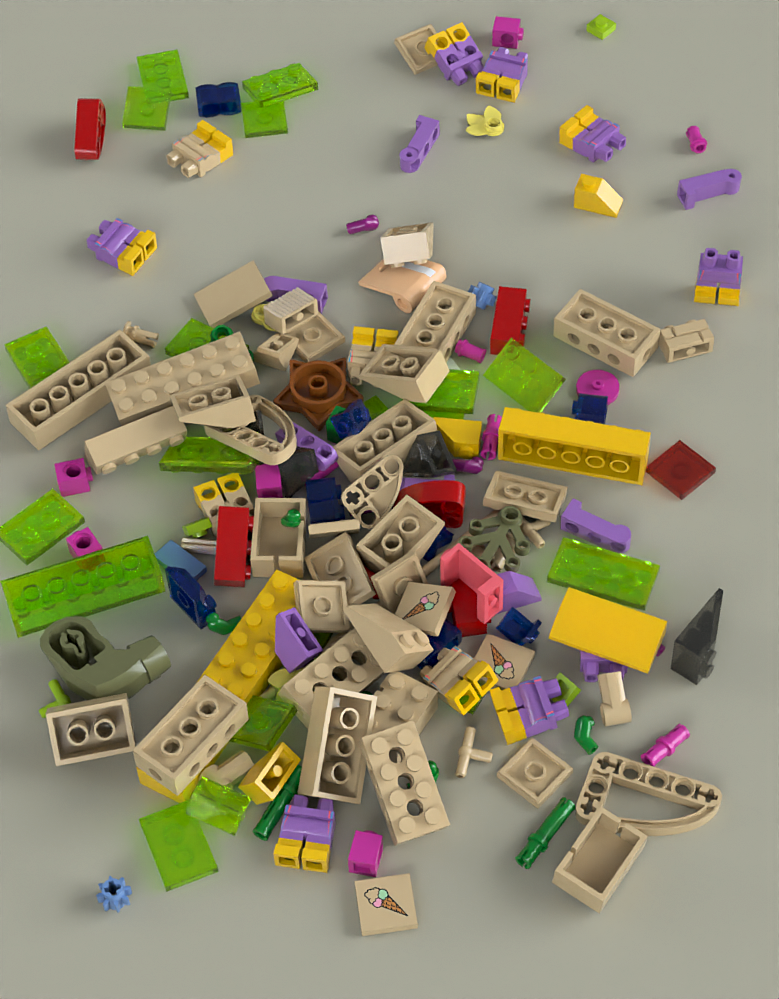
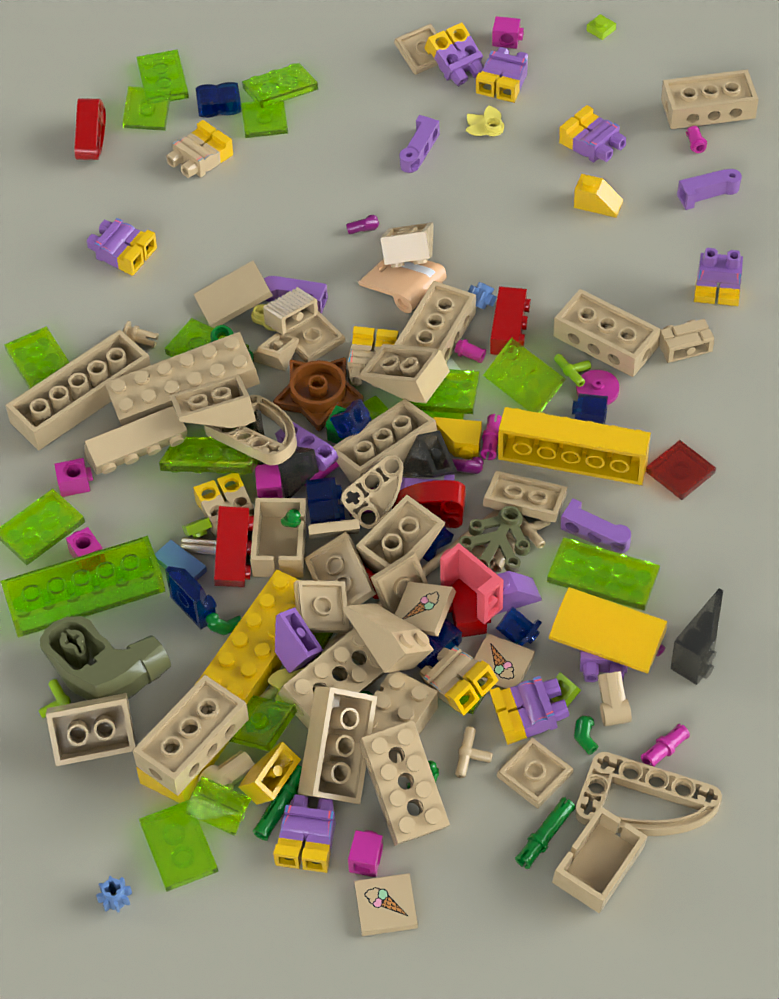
none -> lime piece [554,354,591,387]
none -> tan brick [661,69,758,129]

